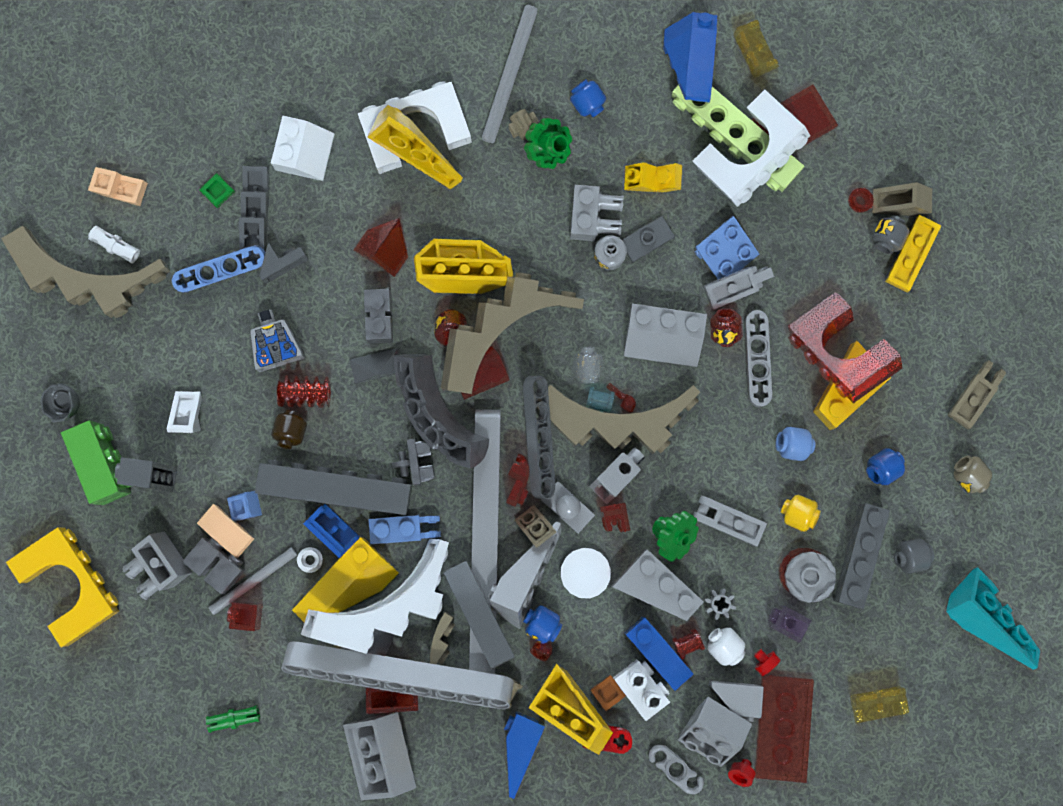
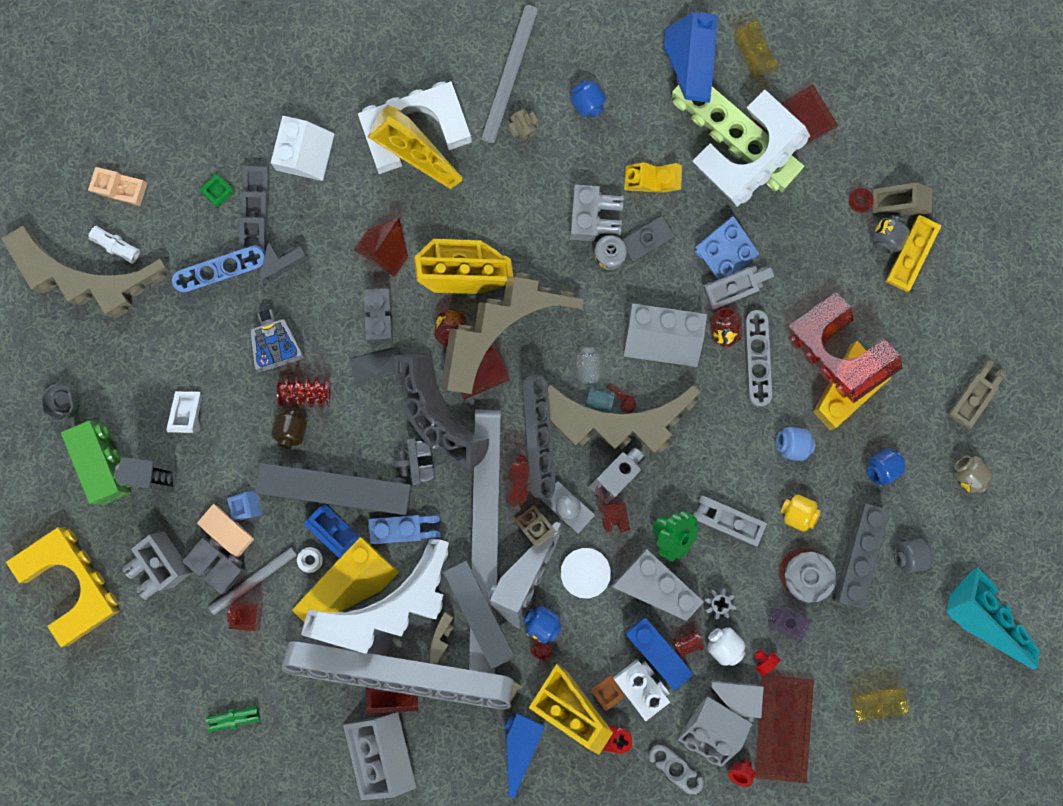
green plant [524,118,572,169] -> none

